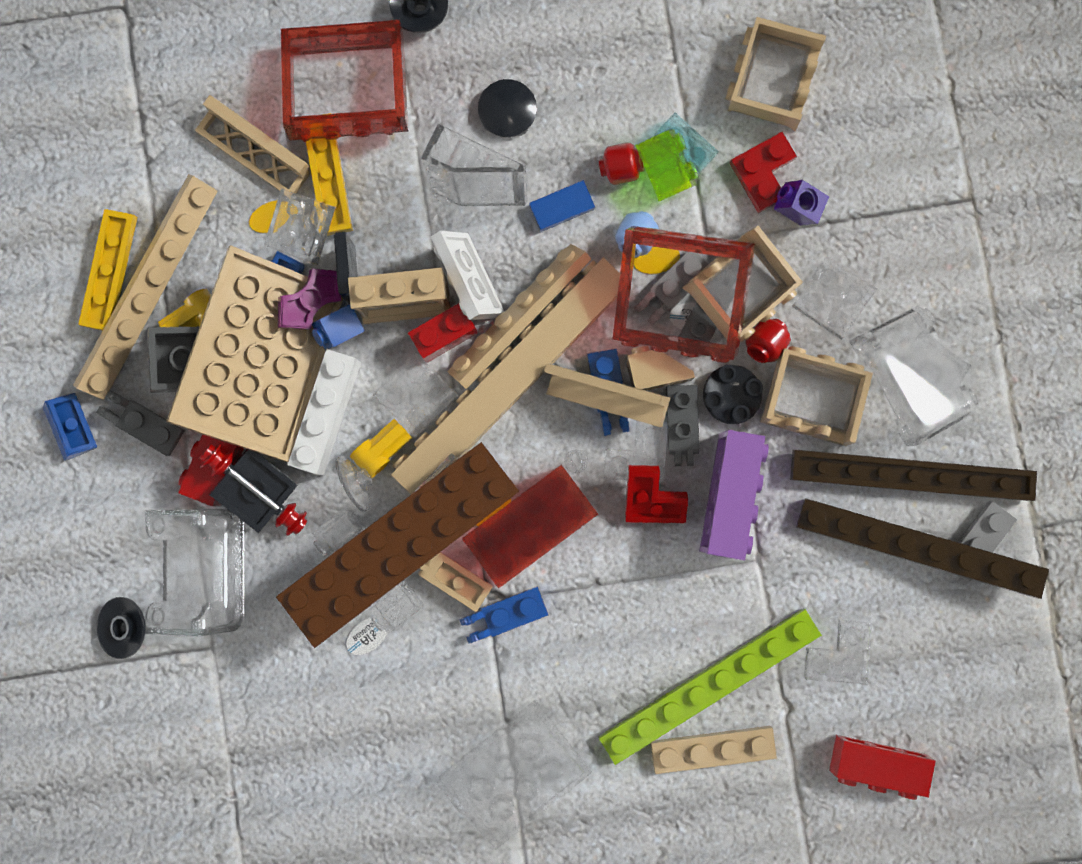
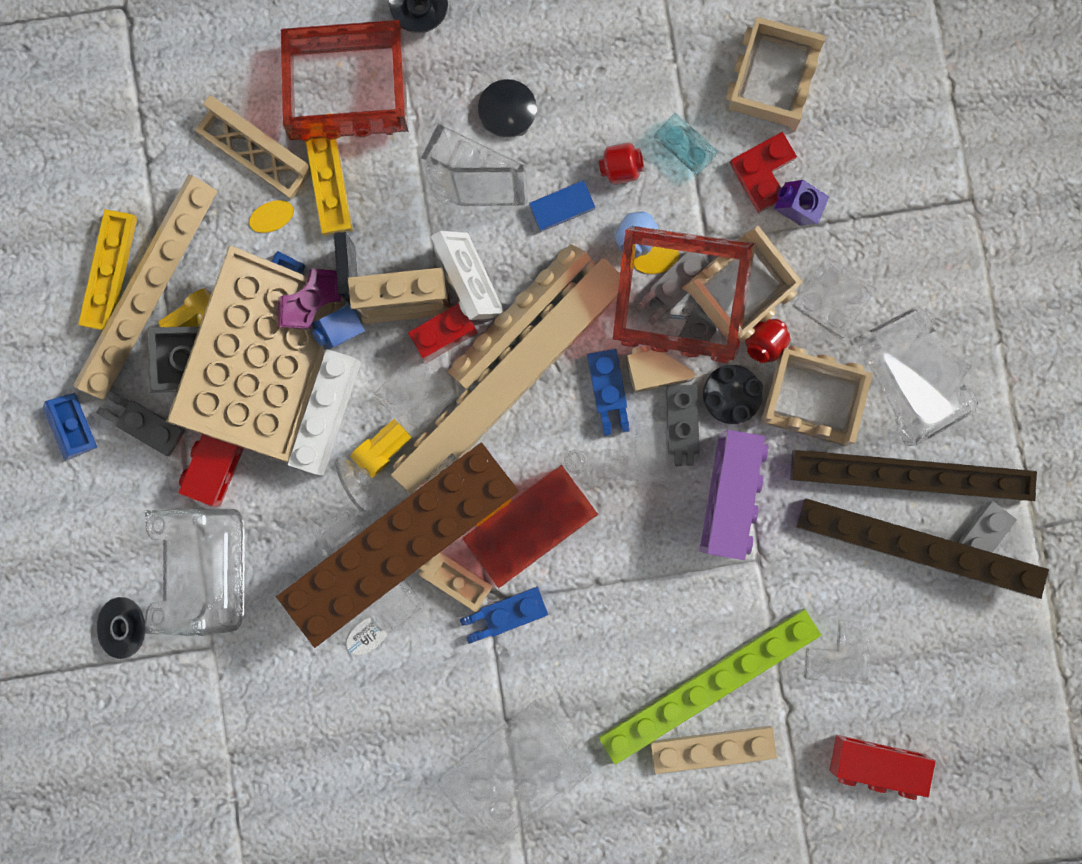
black plate [199,443,307,536] -> none
clear plate [264,188,336,265] -> none
tan fence [544,363,670,427] -> none
red plate [625,465,688,523] -> none
clear neon green brick [635,129,698,201] -> none

